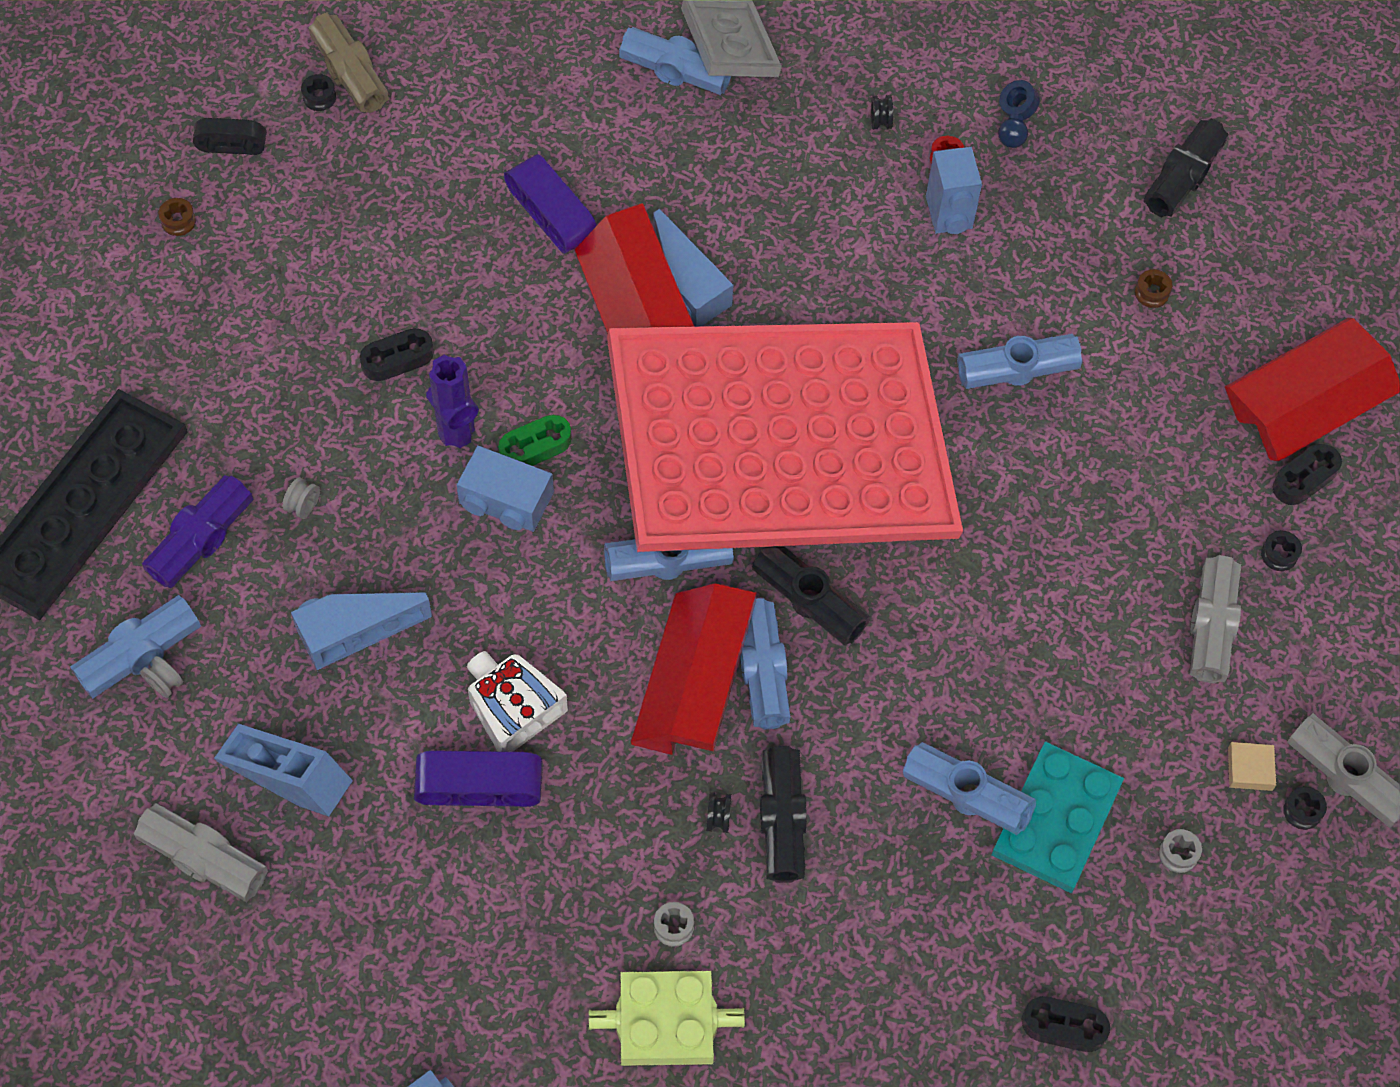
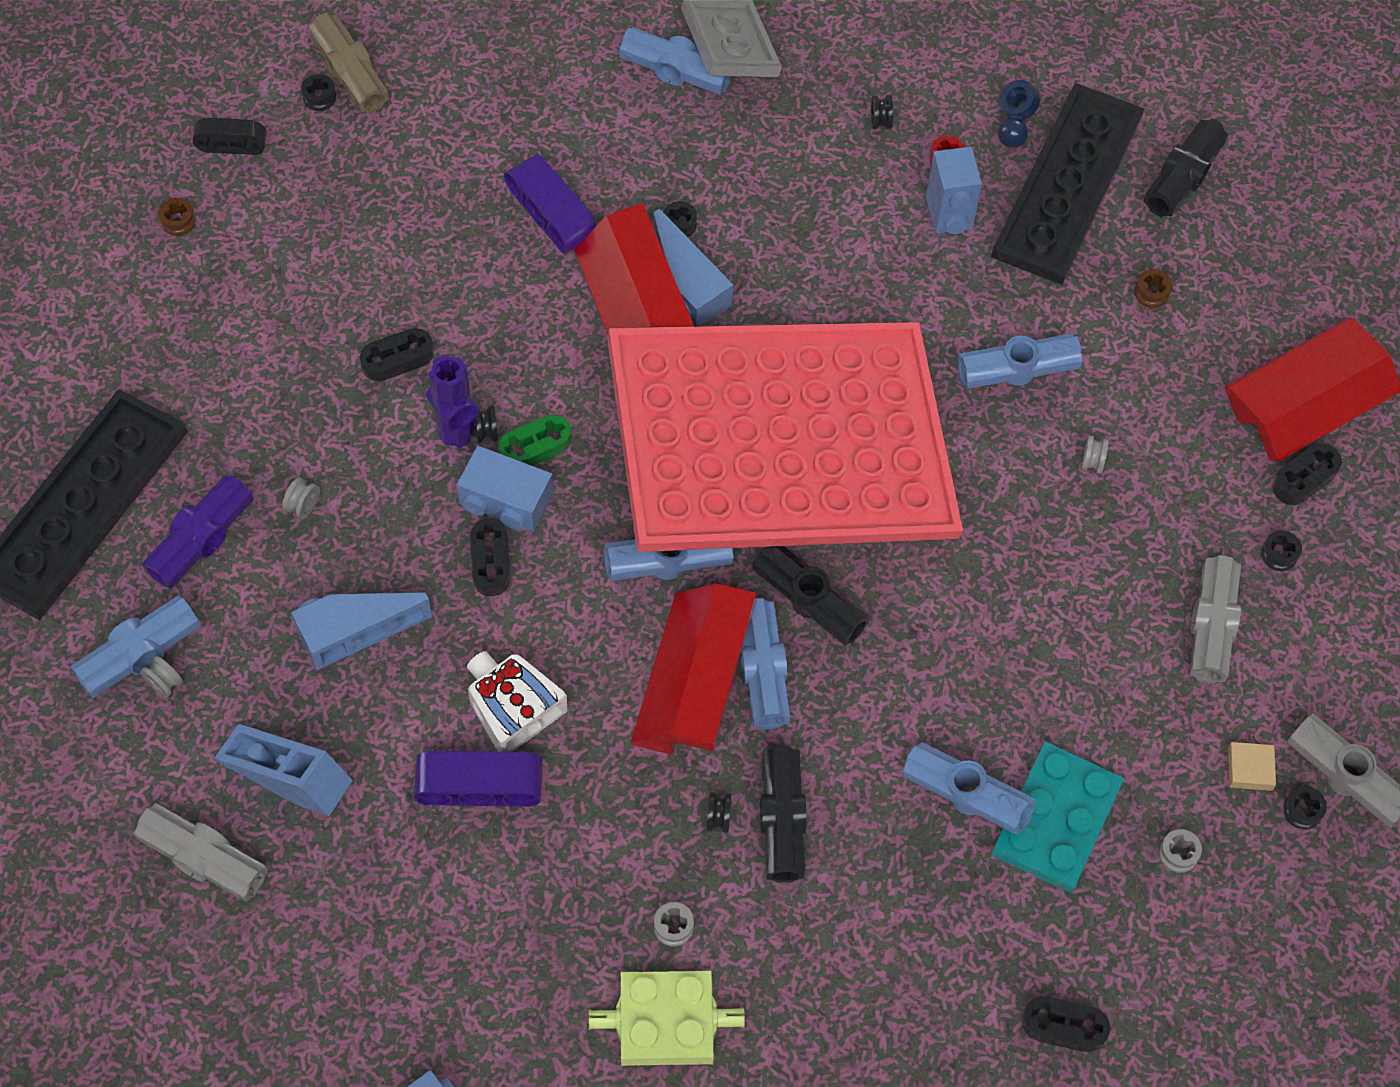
none -> black beam [470,518,510,597]
none -> black bush [474,405,498,443]
none -> black bush [663,201,697,238]
none -> black plate [991,83,1145,285]
none -> light grey bush [1081,435,1109,474]

